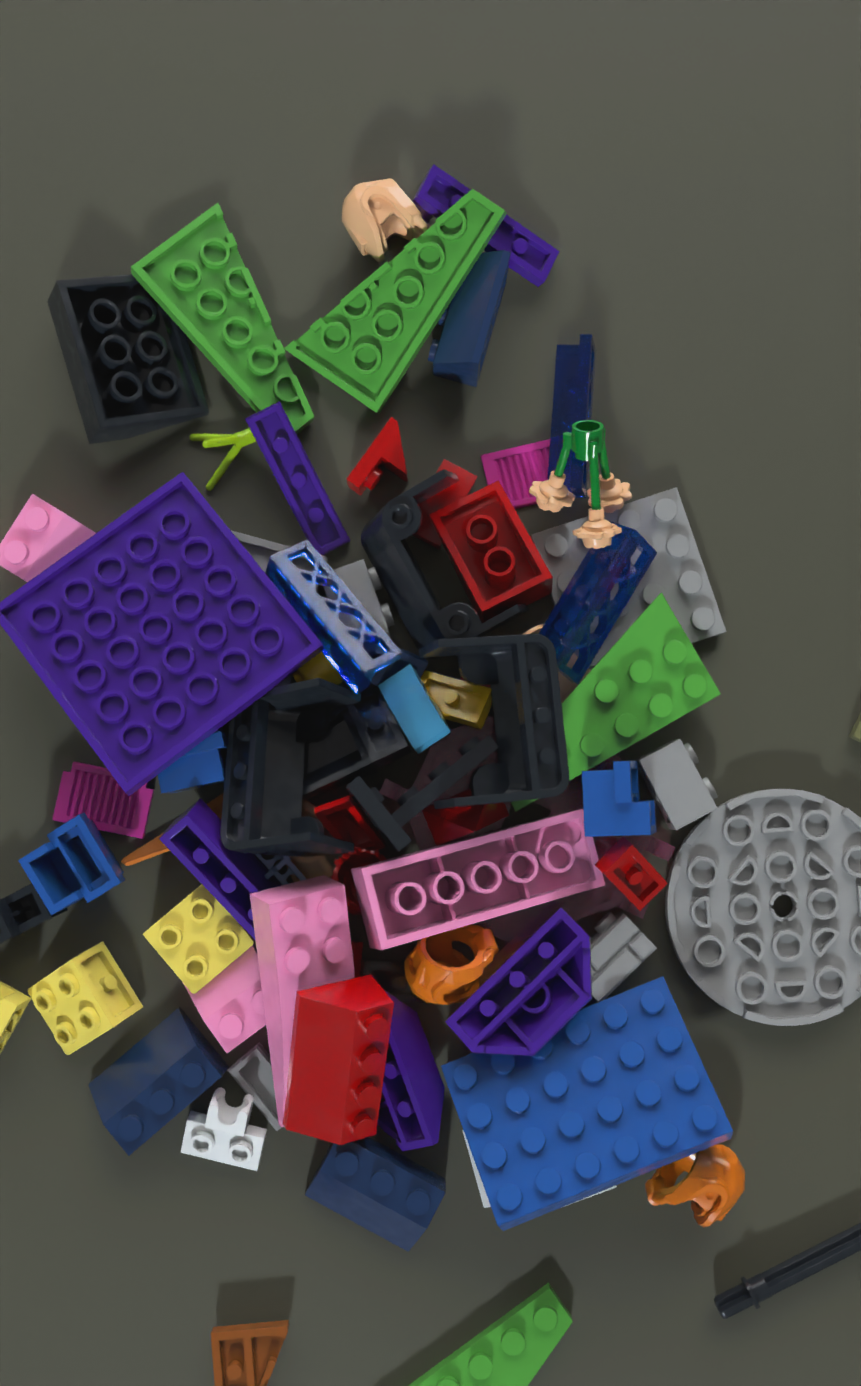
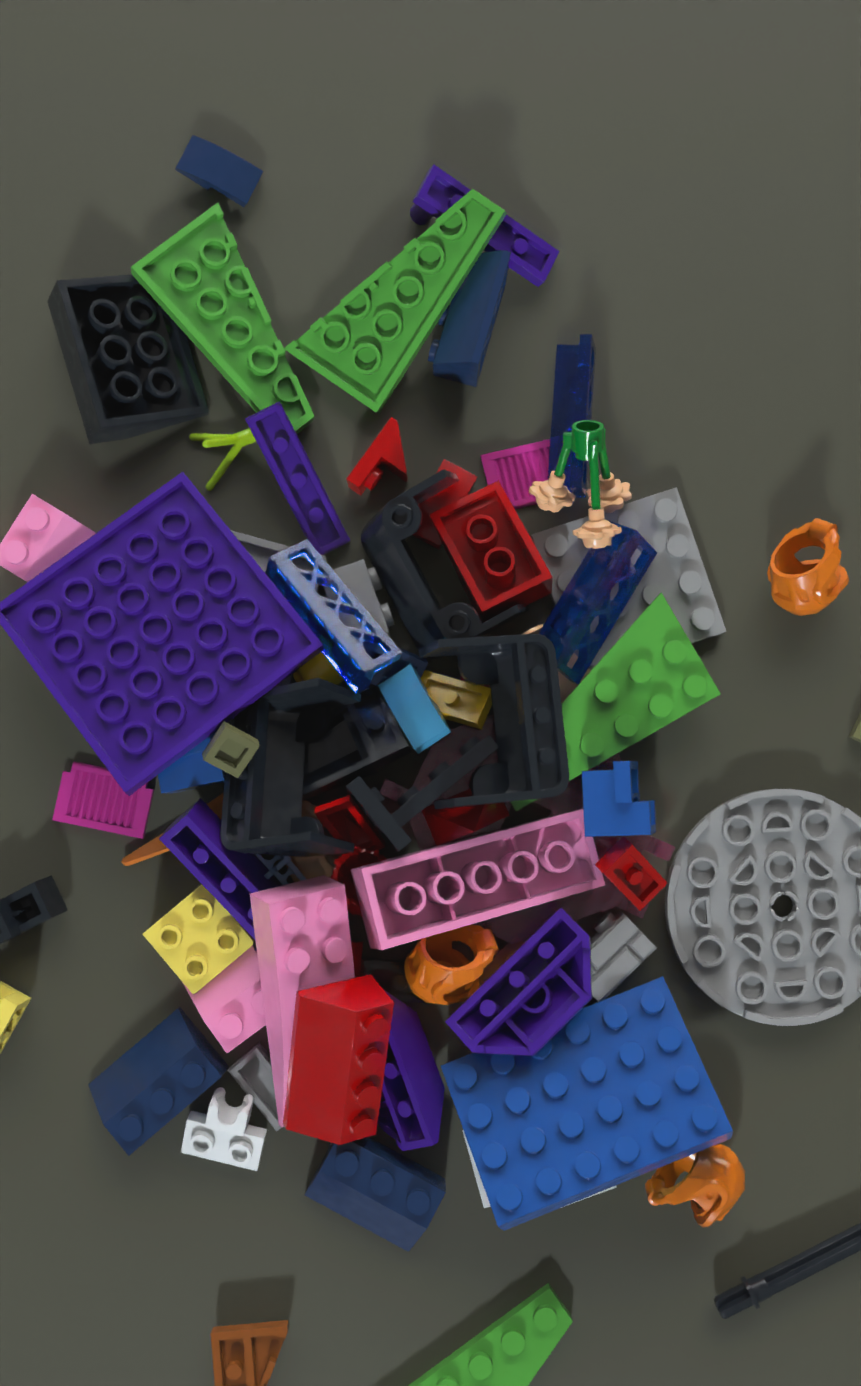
blue plate [18,813,125,915] -> none
light yellow bracket [27,941,143,1055] -> none
light nougat helmet [342,178,431,263] -> none
light grey brick [634,739,718,830] -> none
none -> dark blue slope [175,135,264,207]
none -> olive plate [202,721,260,778]
none -> orange helmet [767,518,849,616]

